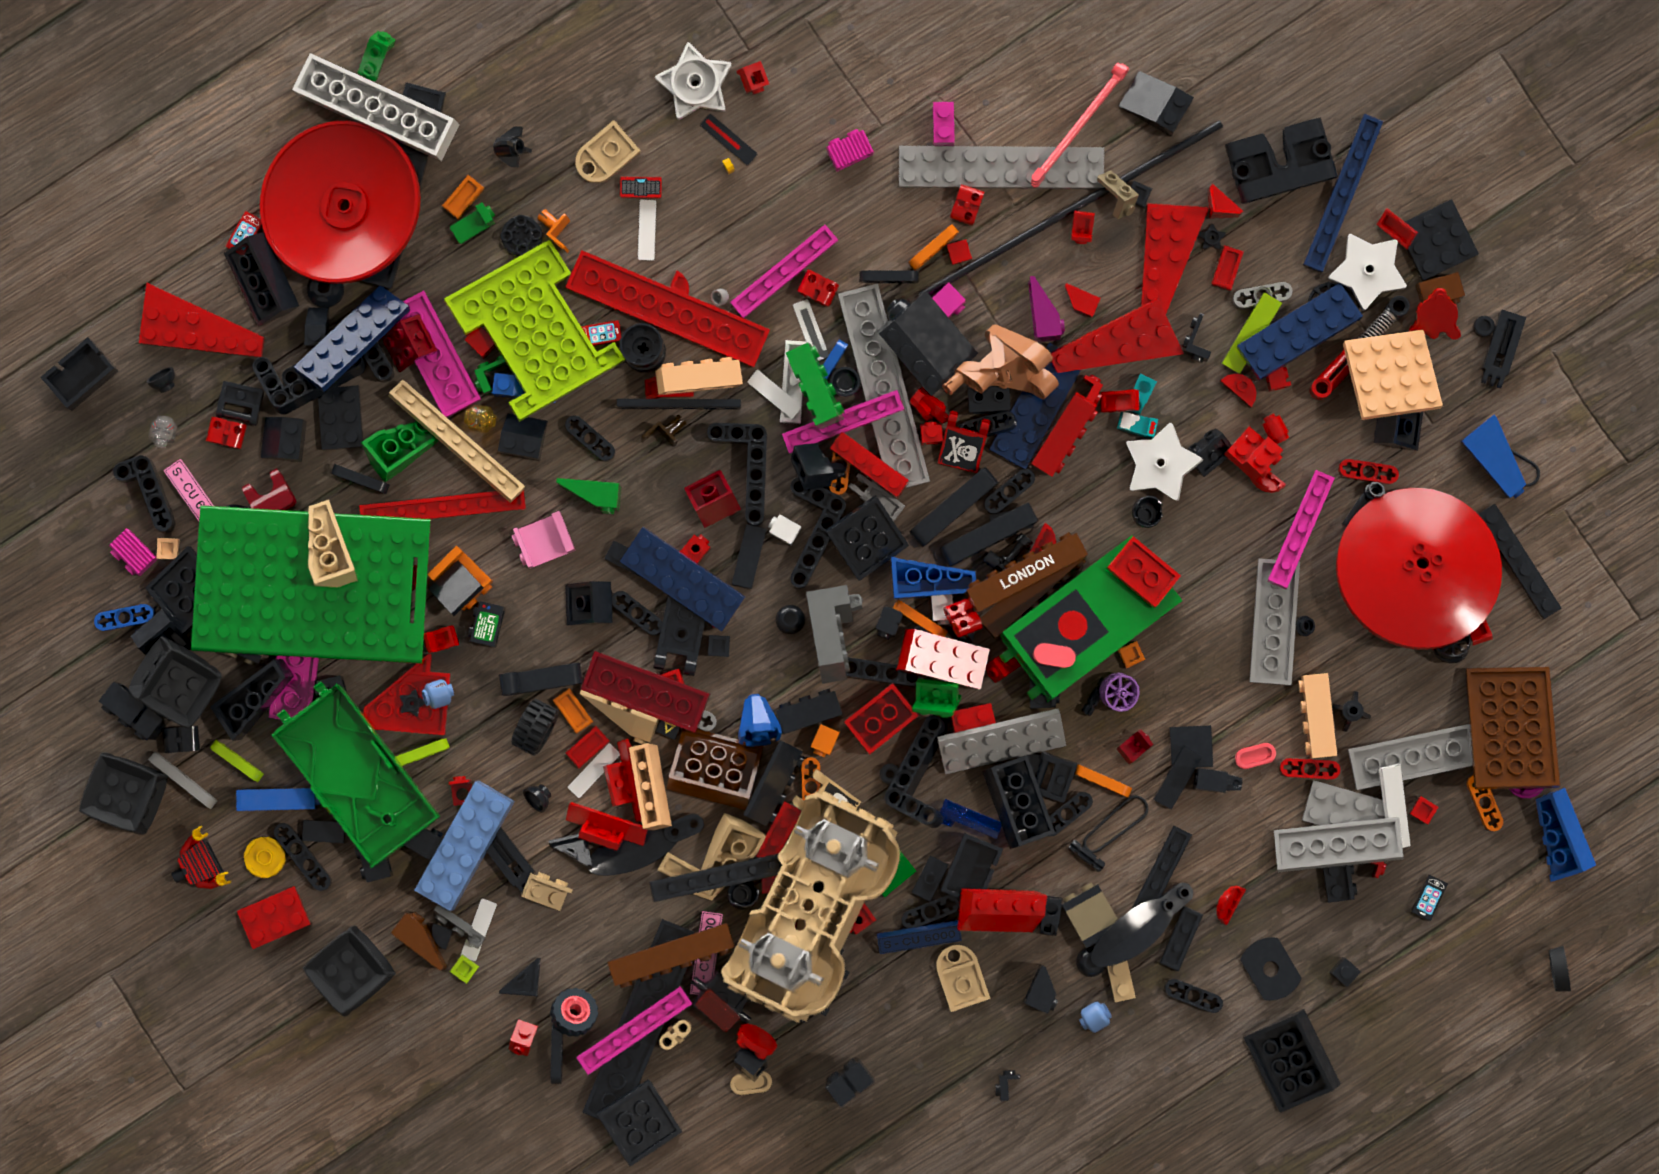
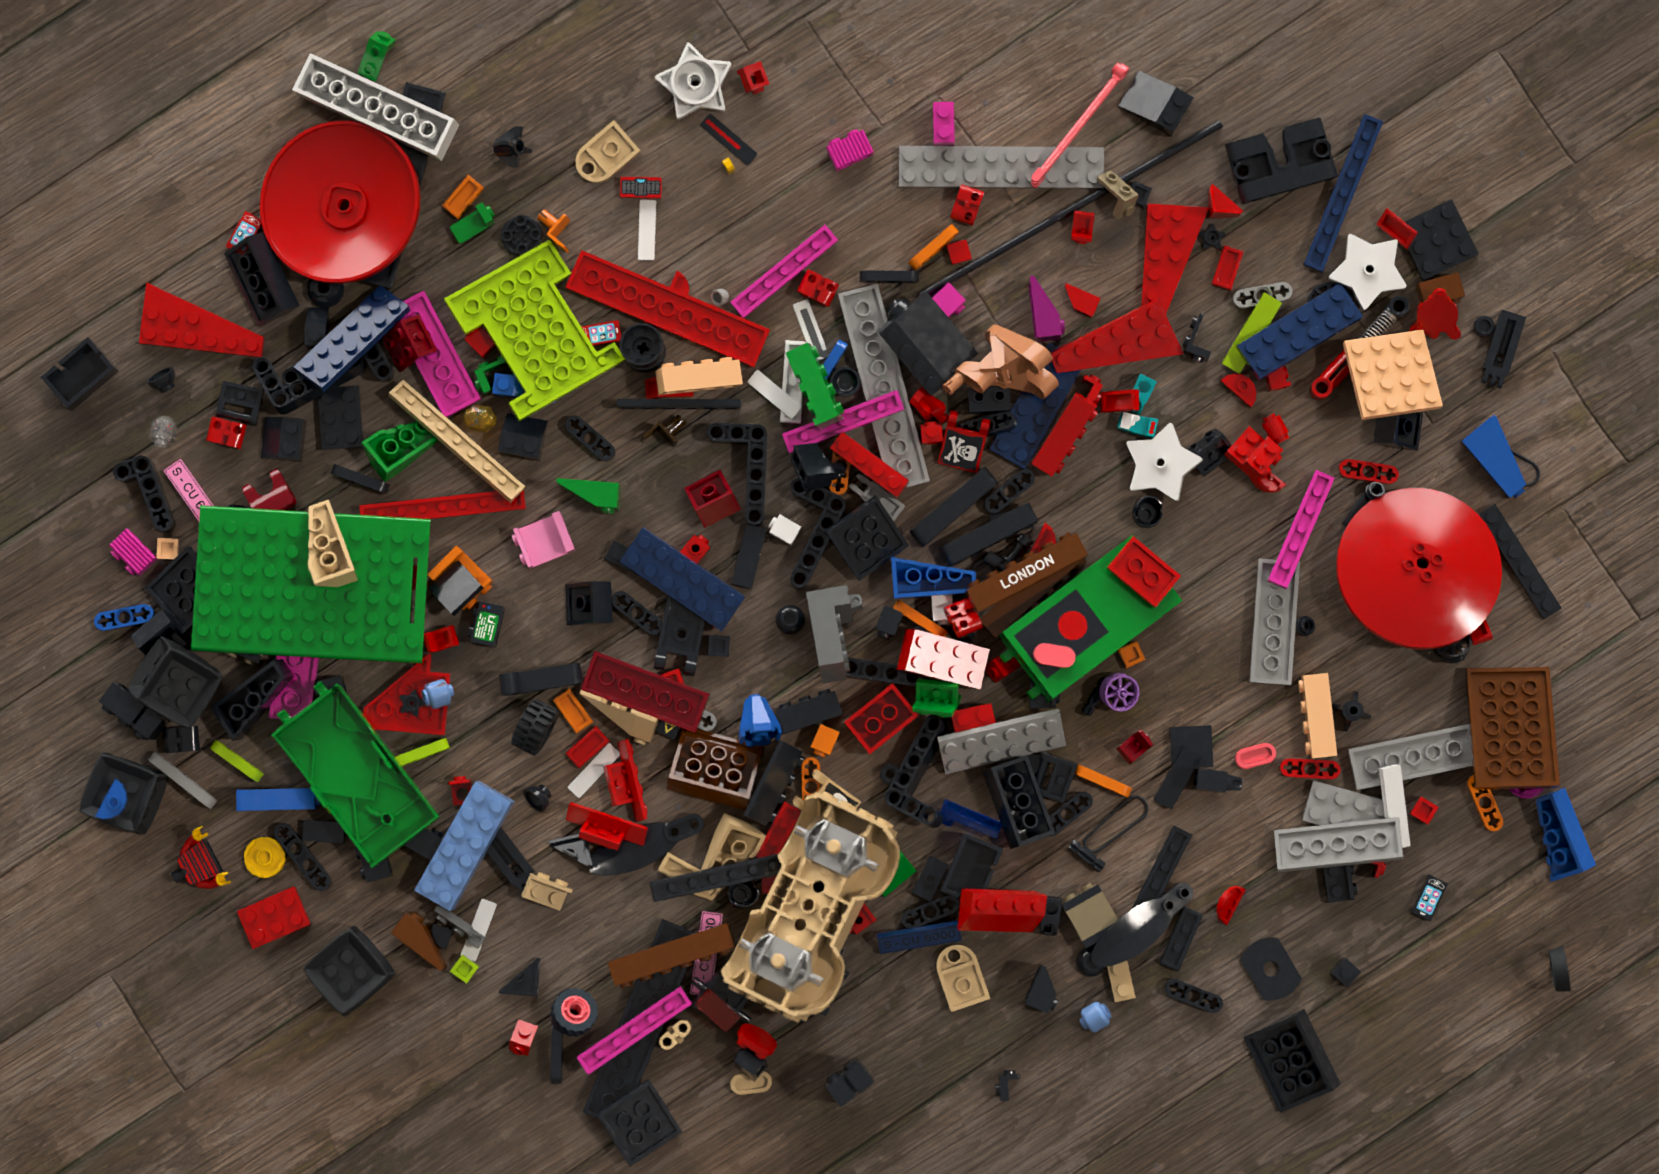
light nougat brick [629,743,672,831] -> none
none -> blue plate [95,779,128,819]

